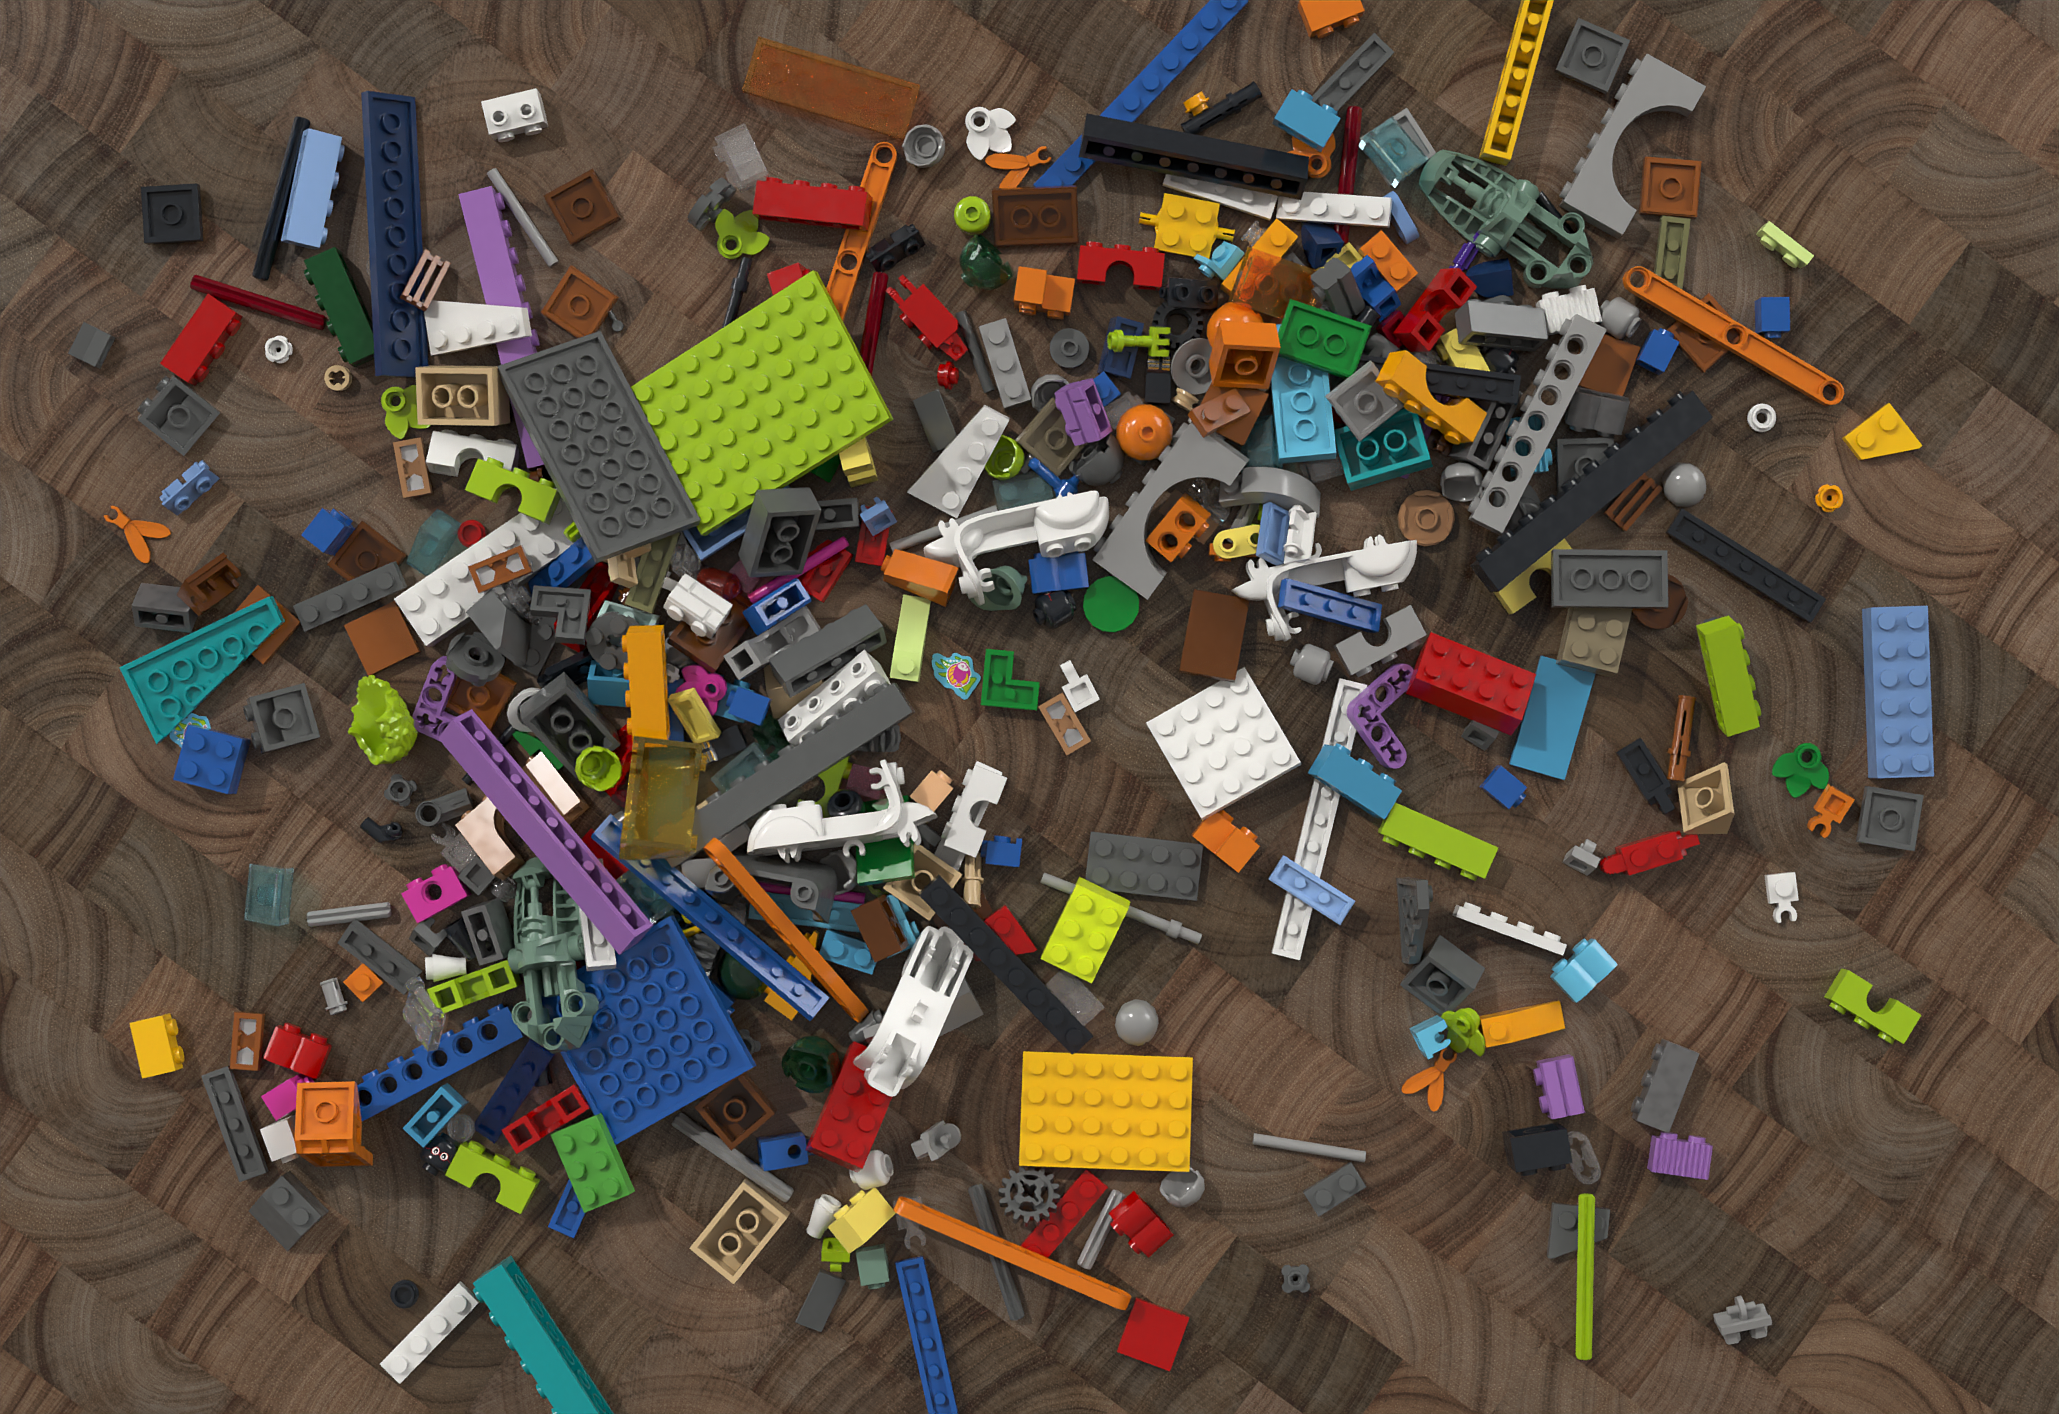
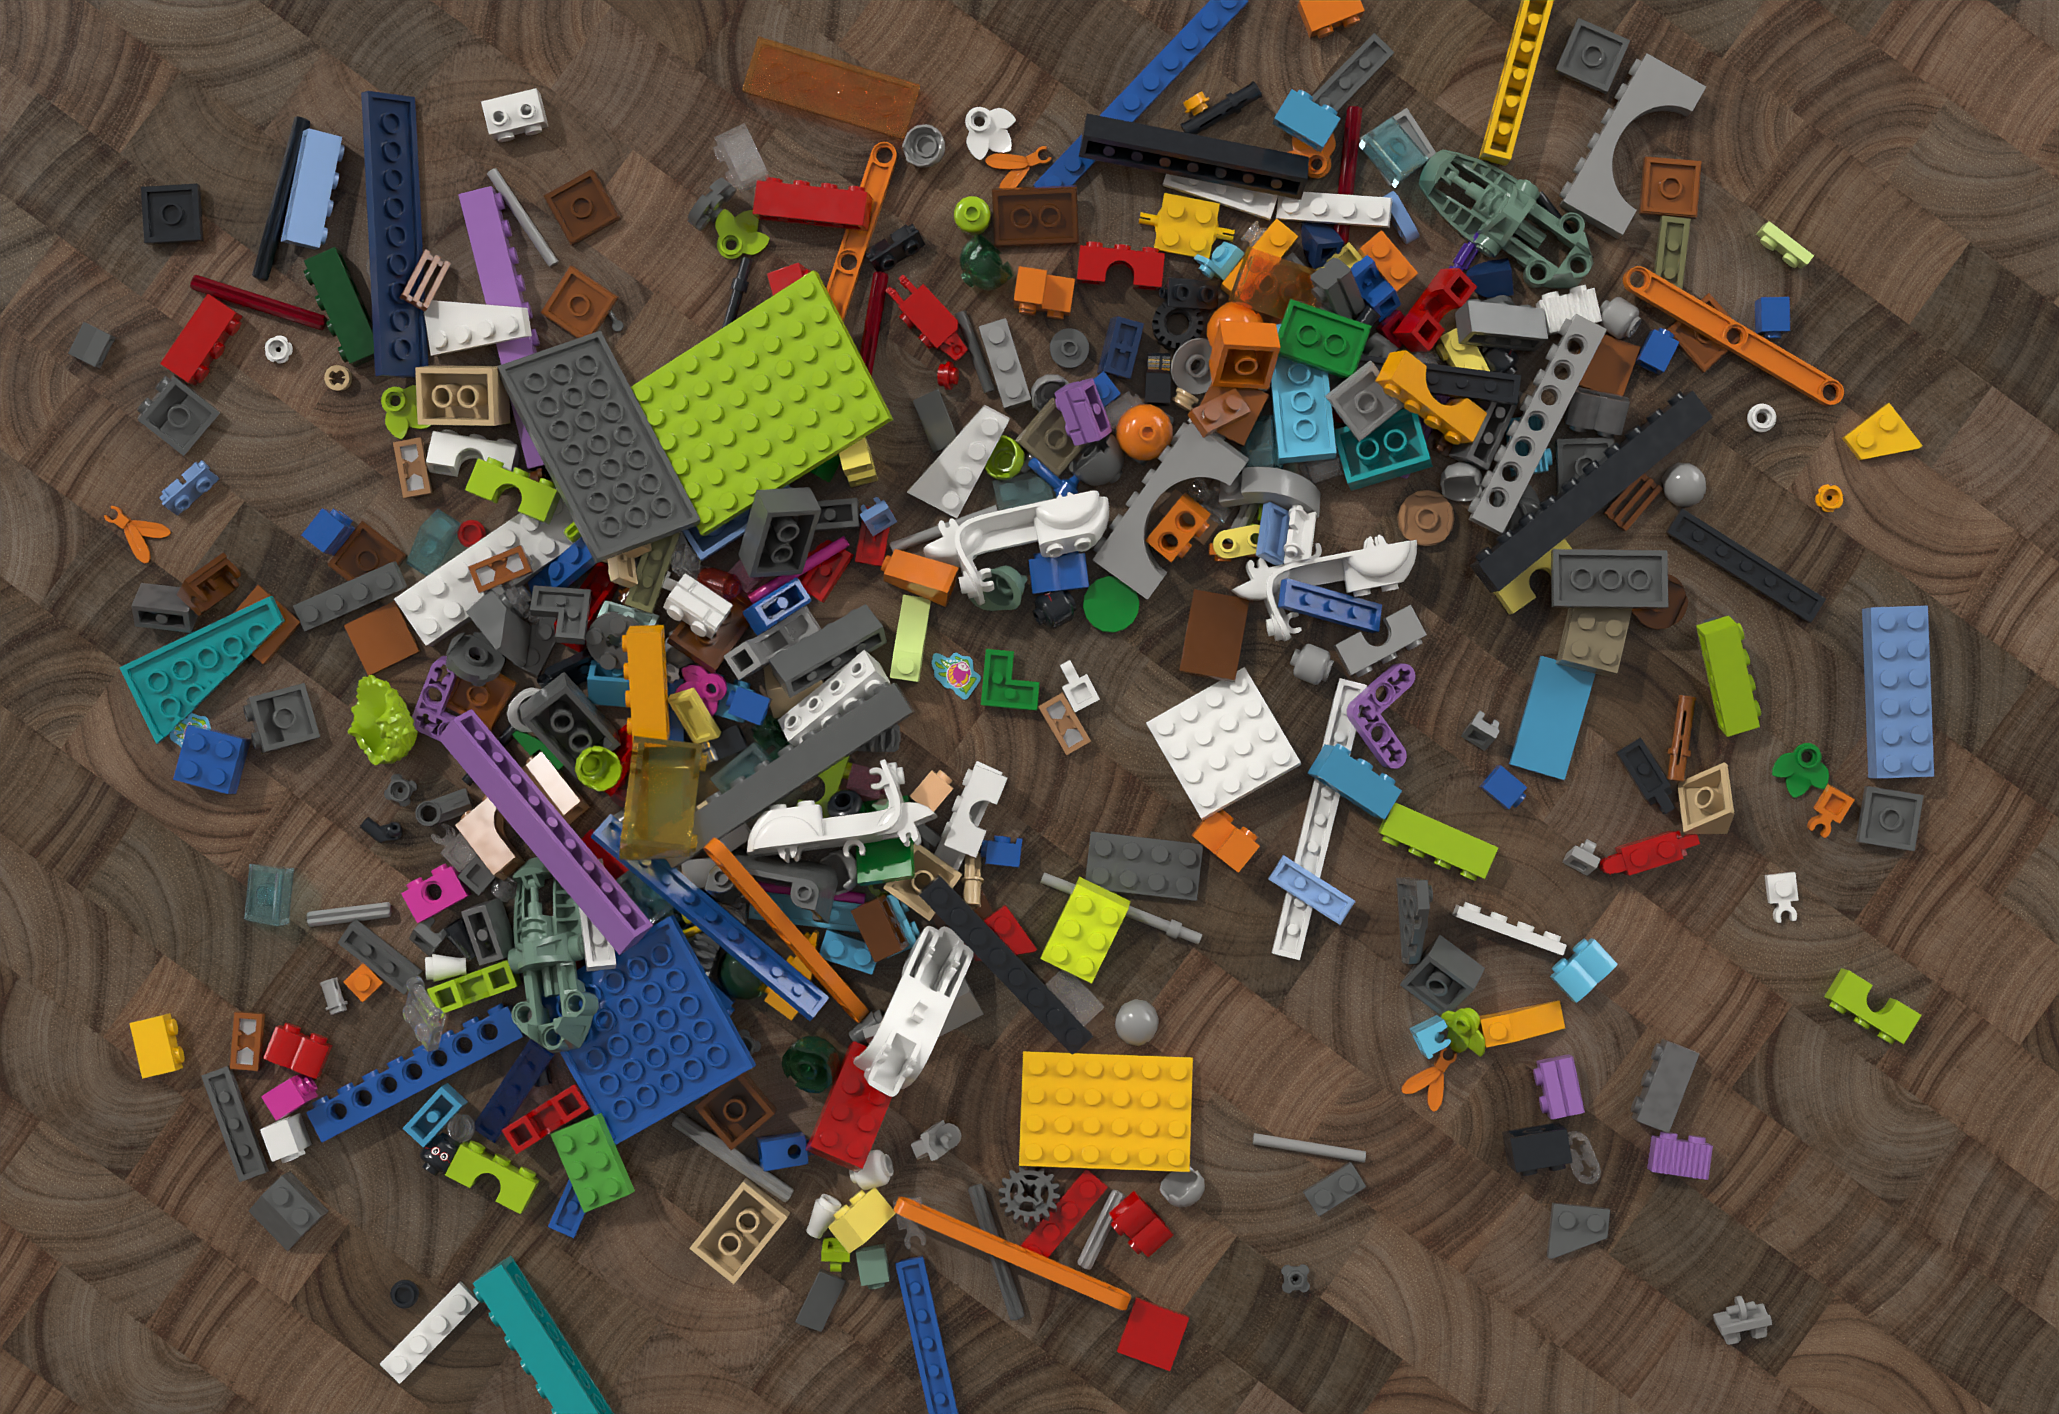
orange bracket [294,1081,373,1167] -> none
lime hinge [1107,327,1171,357] -> none
red brick [1406,632,1536,736] -> none
lime axle [1576,1193,1595,1360] -> none

